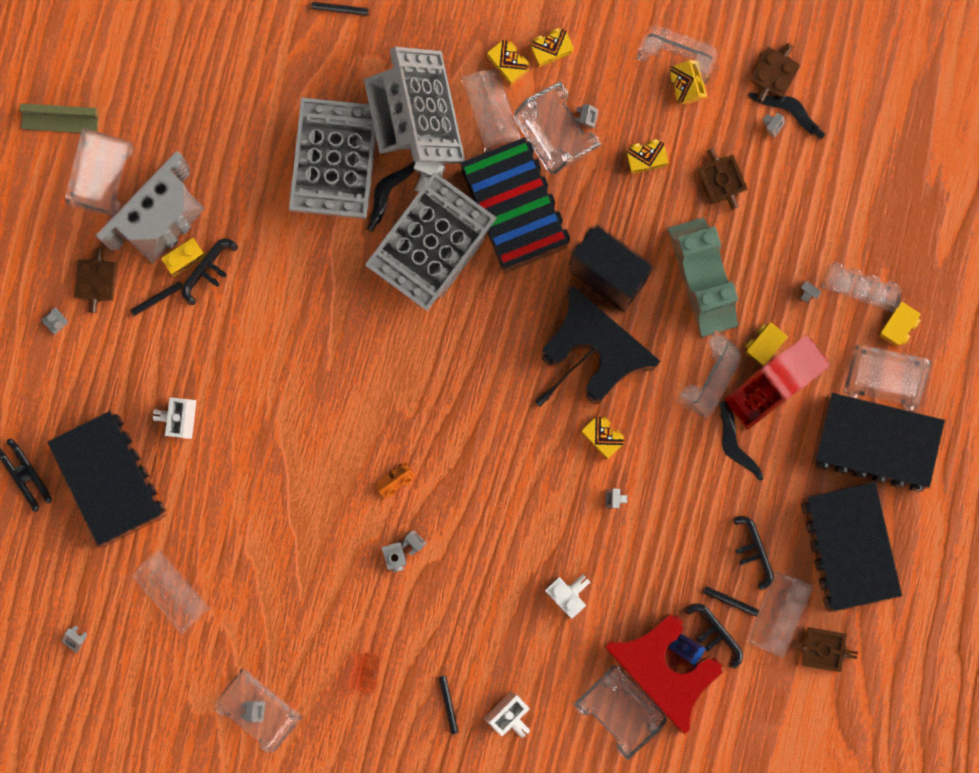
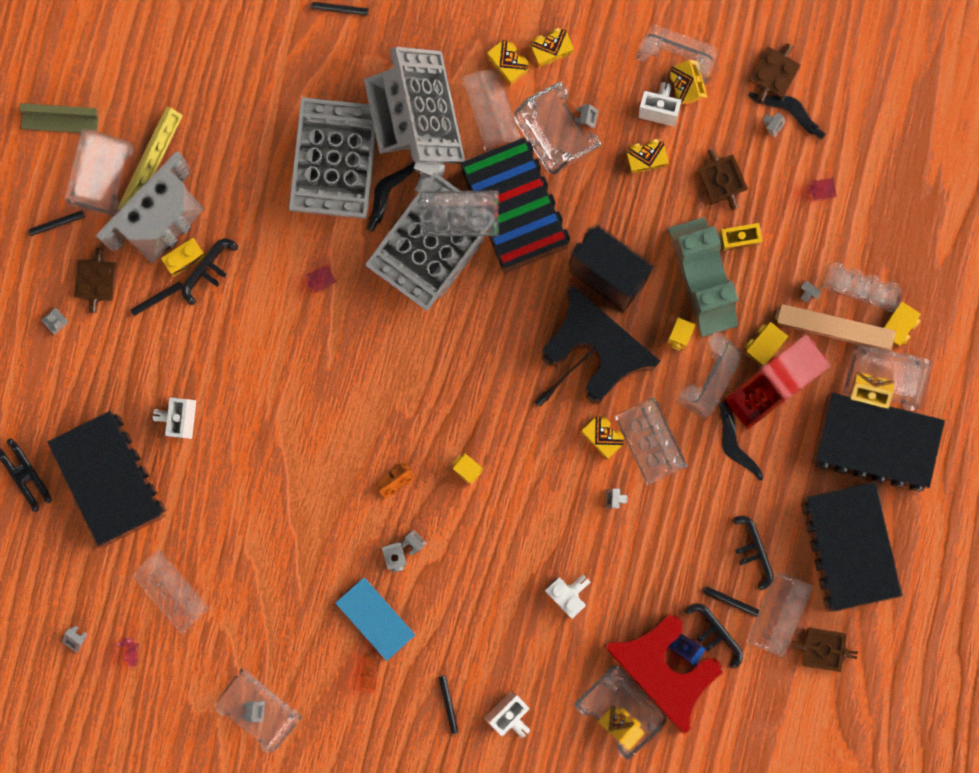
none -> black bar [29,210,85,236]
none -> light yellow tile [117,106,183,210]
none -> clear pink bracket [117,638,139,666]
none -> clear pink bracket [306,265,336,293]
none -> dark azure tile [336,577,415,661]
none -> clear slope [420,191,499,236]
none -> yellow brick [452,454,483,485]
none -> yellow brick [598,705,645,750]
none -> clear slope [615,397,688,485]
none -> white brick [638,82,681,127]
none -> yellow brick [667,318,695,351]
none -> yellow brick [719,223,763,251]
none -> light nougat brick [775,304,896,352]
none -> clear pink bracket [808,178,837,201]
none -> yellow brick [851,372,894,409]

